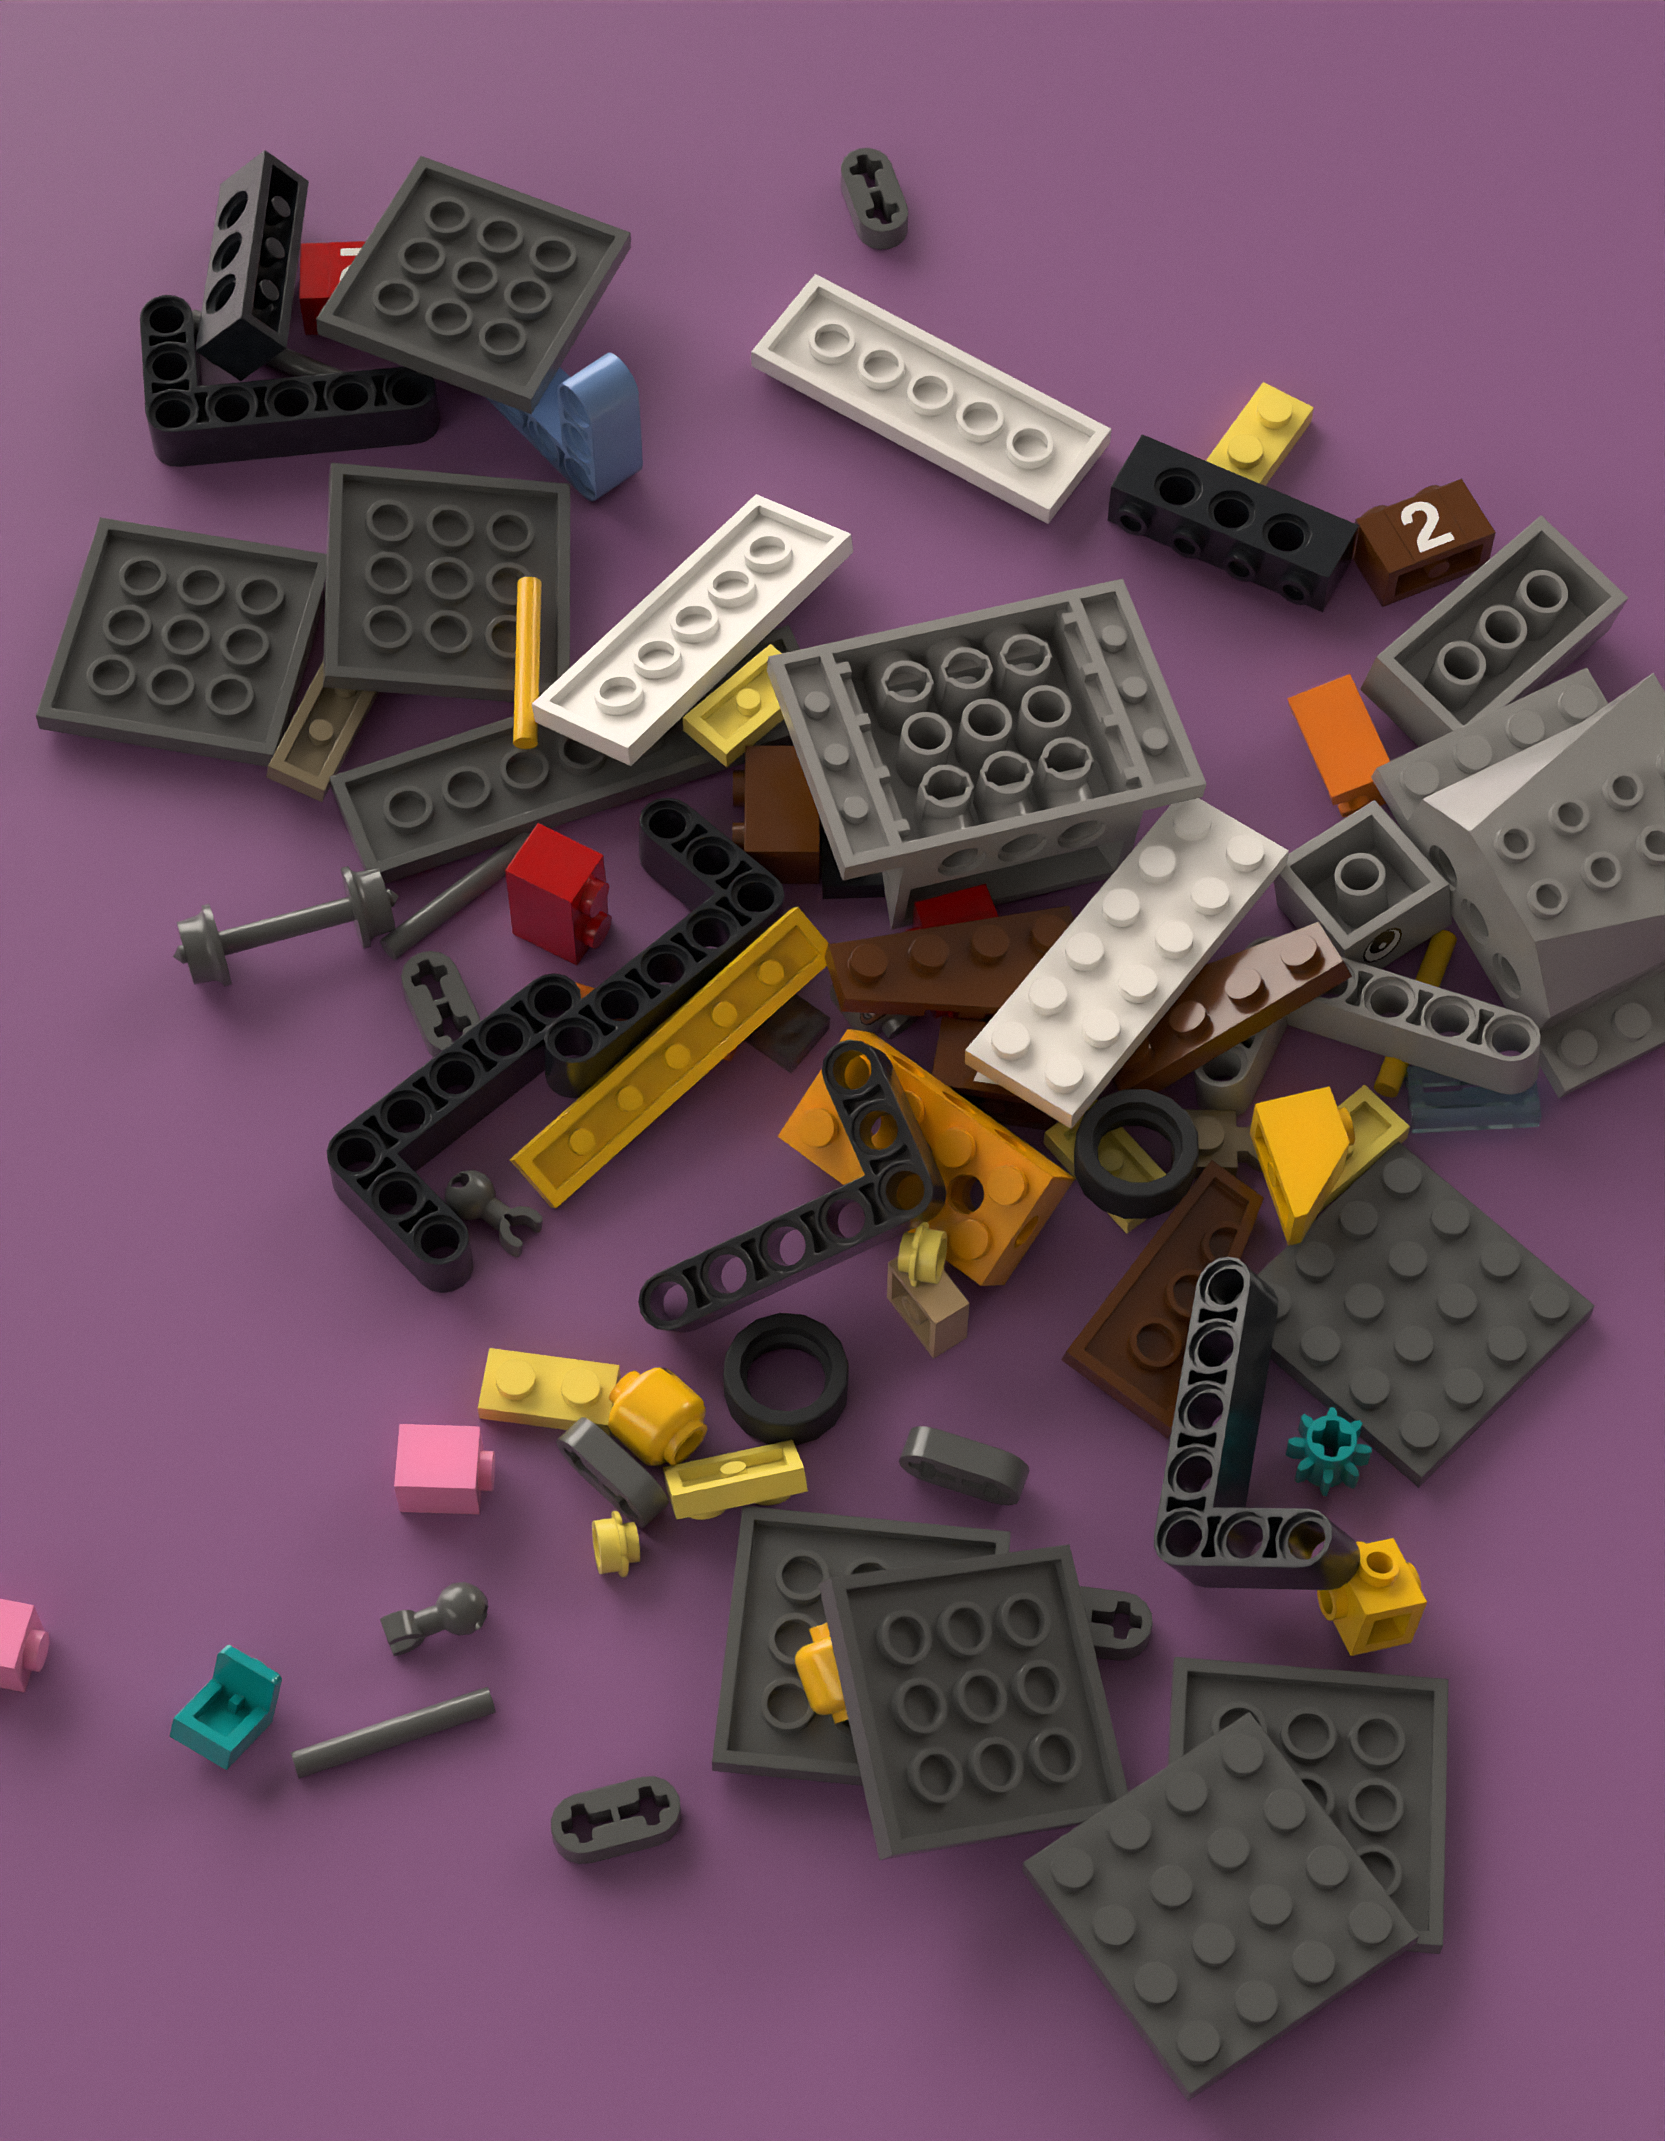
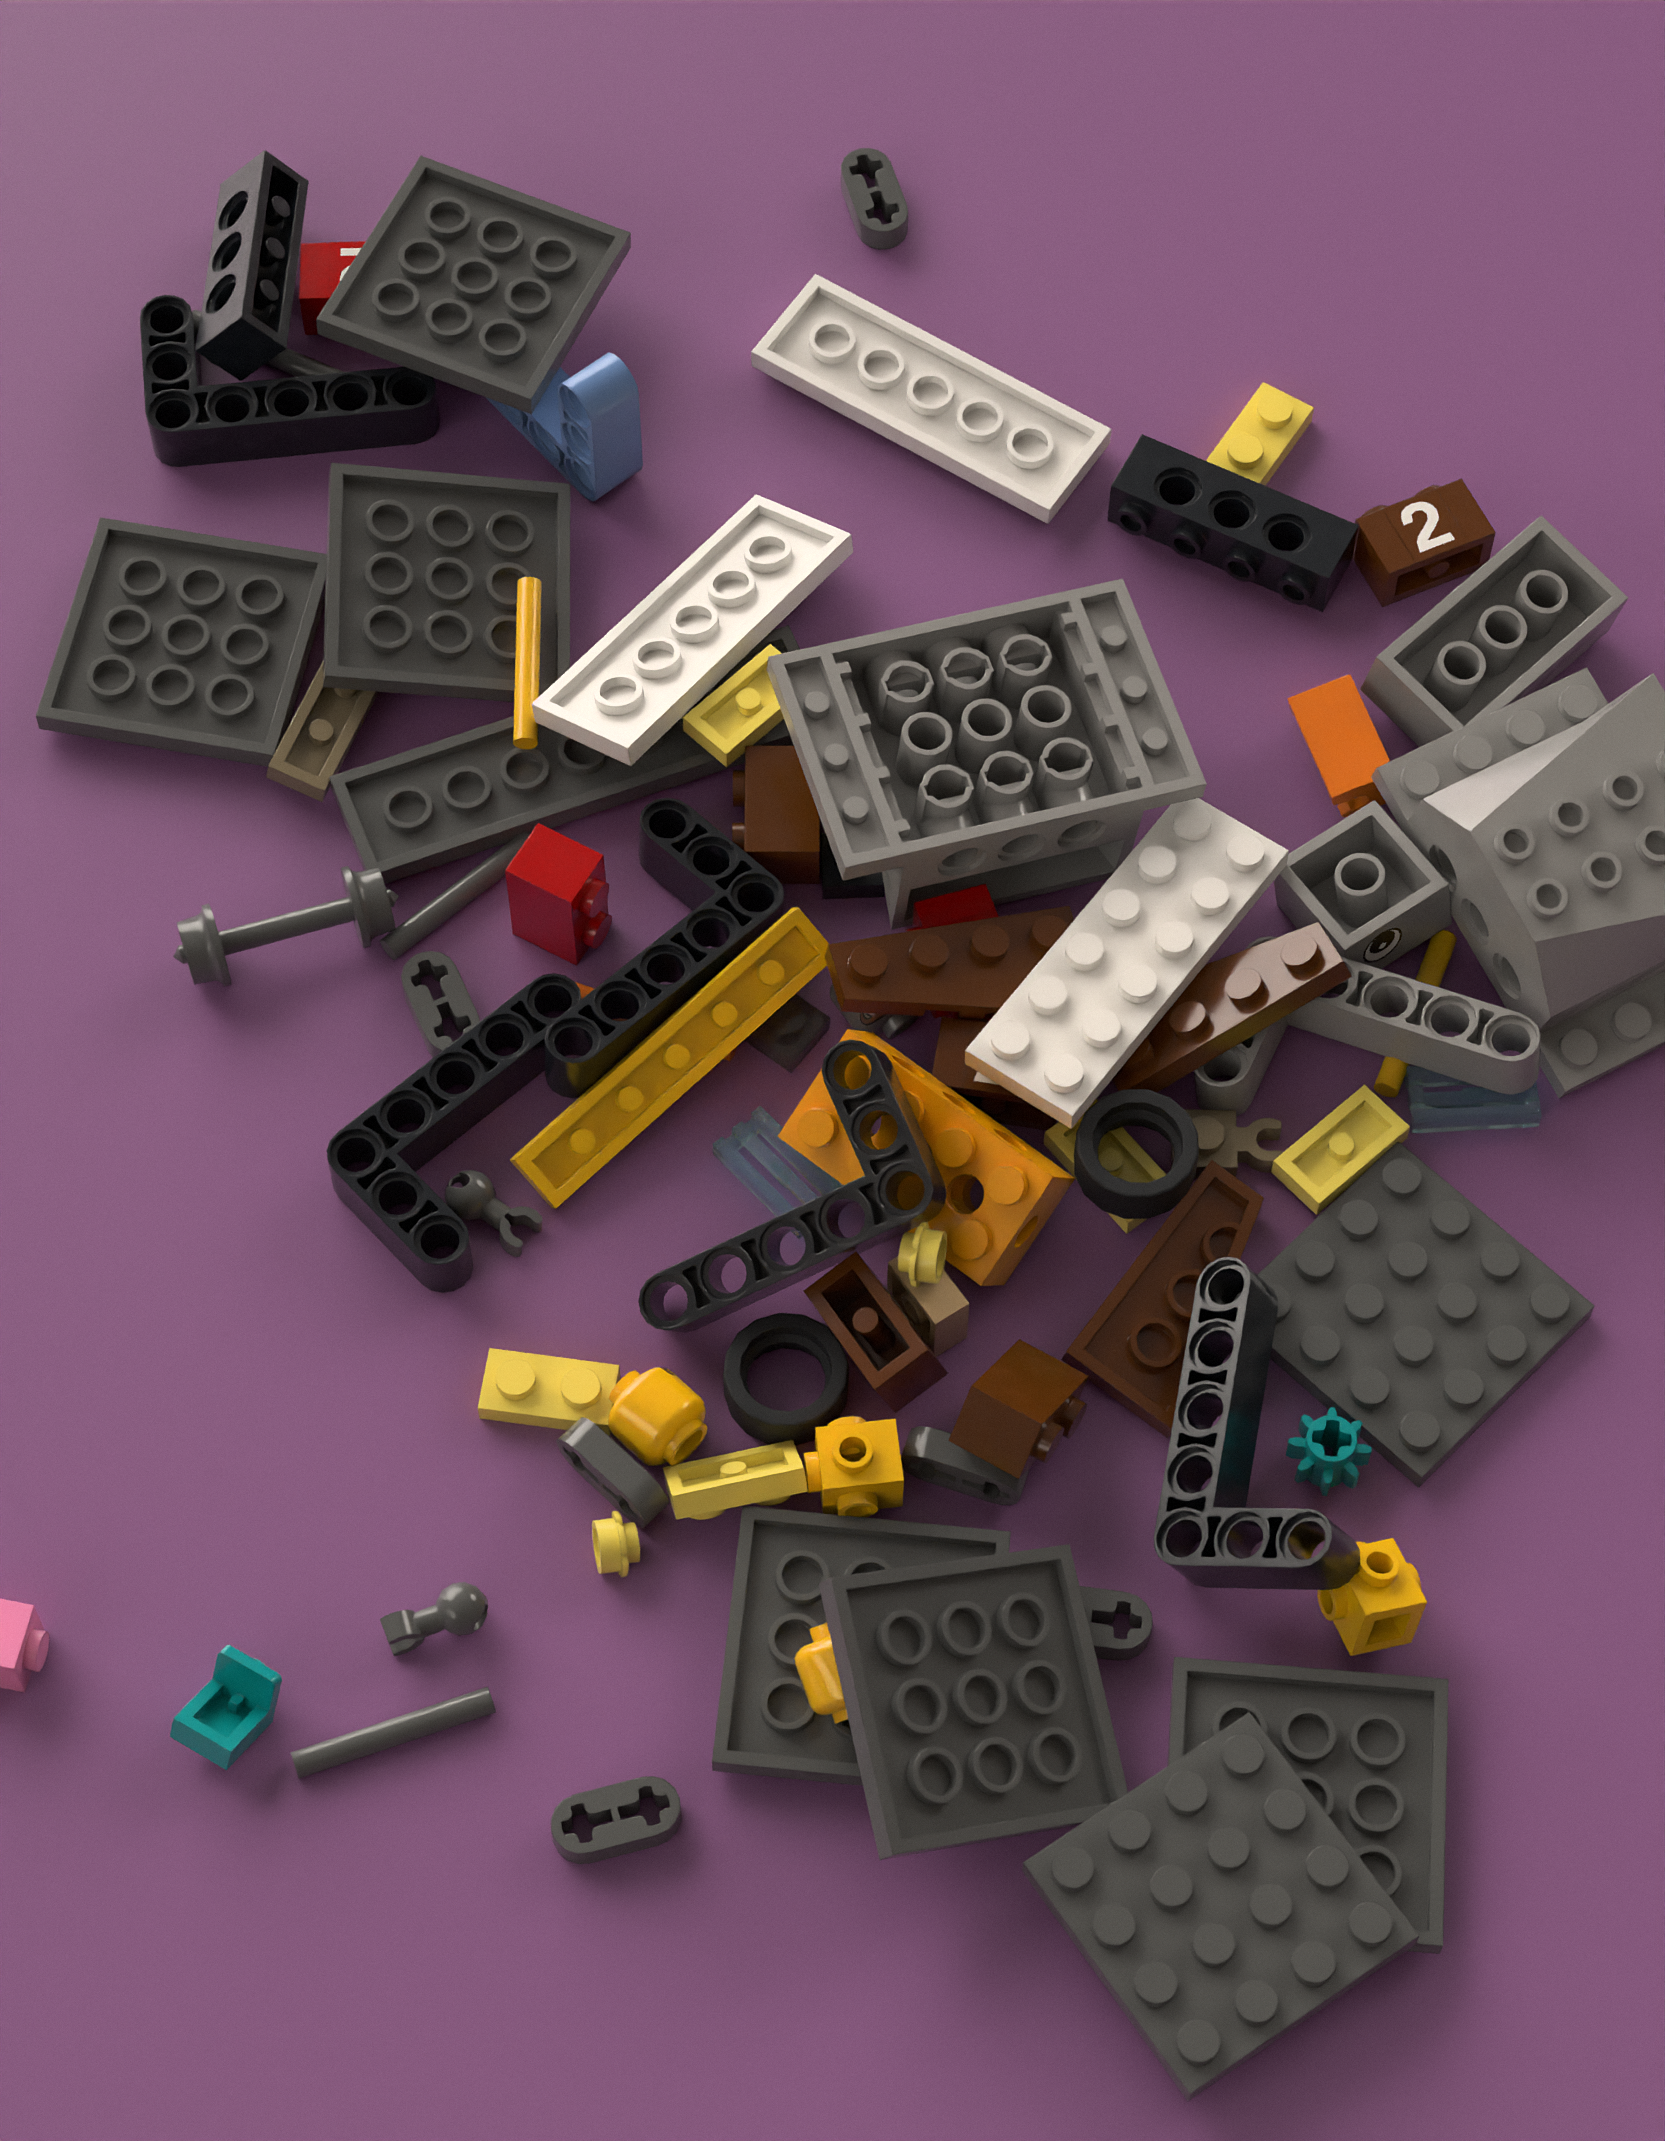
bright pink brick [394,1424,495,1515] -> none
yellow slope [1249,1086,1355,1246] -> none
none -> clear light blue tile [712,1106,842,1239]
none -> reddish brown brick [803,1251,949,1413]
none -> yellow brick [804,1417,904,1517]
none -> reddish brown brick [948,1339,1089,1479]

